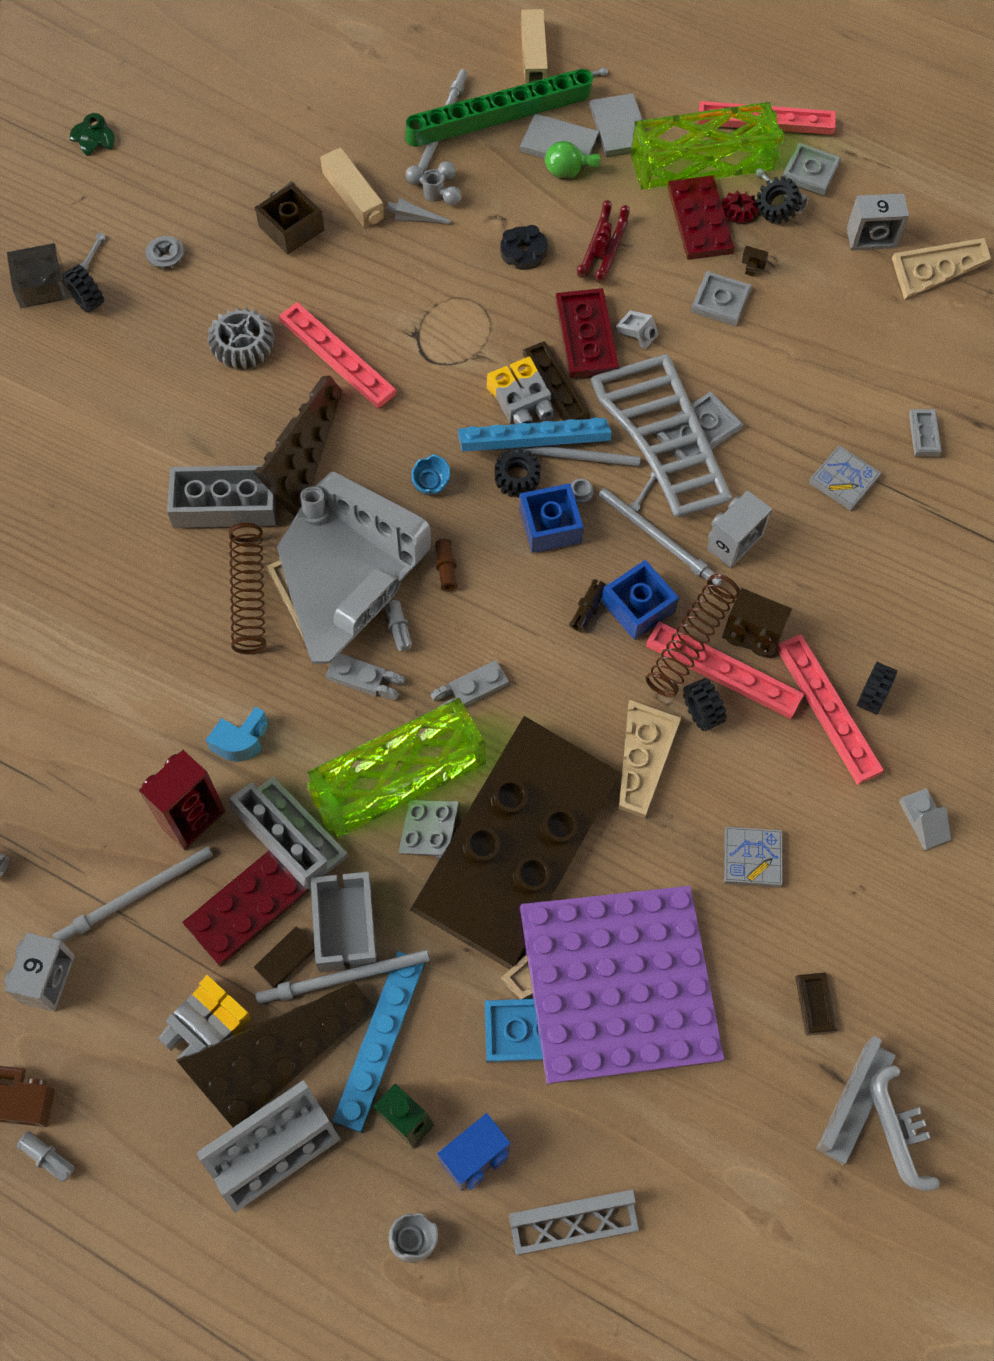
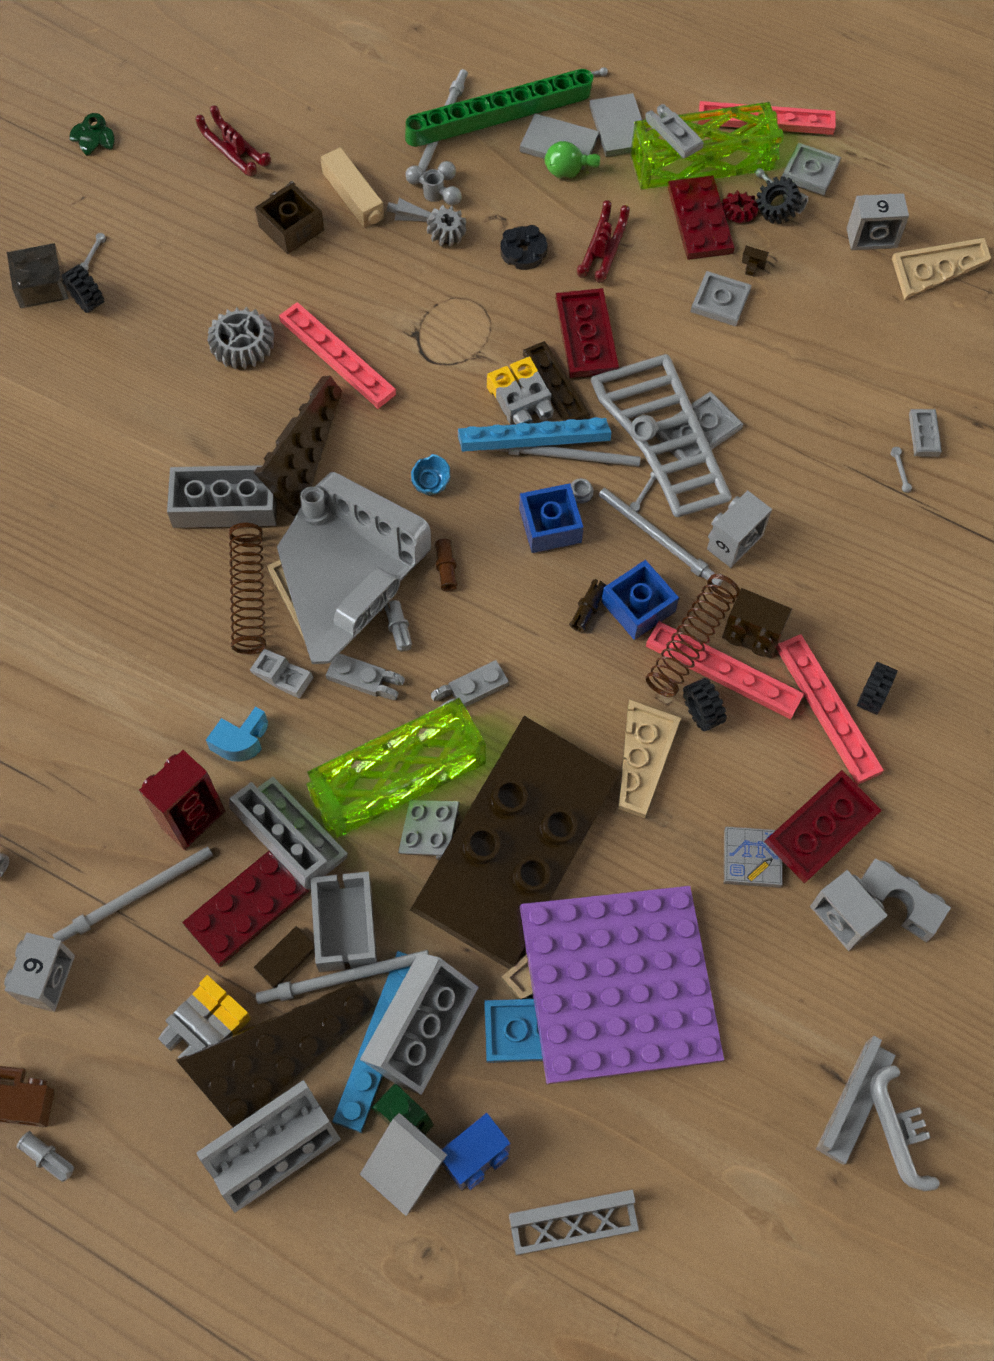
light grey gear [145,236,184,270] -> none
light grey hair [388,1213,438,1263] -> none
black tyre [495,448,541,498] -> none
tan brick [521,9,548,84] -> none
light grey bracket [616,310,659,349] -> none
dark brown tile [795,972,837,1036] -> none
light grey tile [809,445,881,511] -> none
light grey slope [899,788,951,851] -> none
none -> dark red piece [196,105,271,177]
none -> light grey slope [250,649,314,699]
none -> light grey brick [360,953,478,1095]
none -> light grey tile [360,1113,447,1216]
none -> light grey gear [427,205,466,247]
none -> light grey tile [631,415,659,441]
none -> light grey hinge [645,104,704,158]
none -> dark red plate [764,770,882,884]
none -> light grey brick [810,870,888,951]
none -> light grey arch [861,858,951,942]
none -> light grey hinge [891,447,912,493]

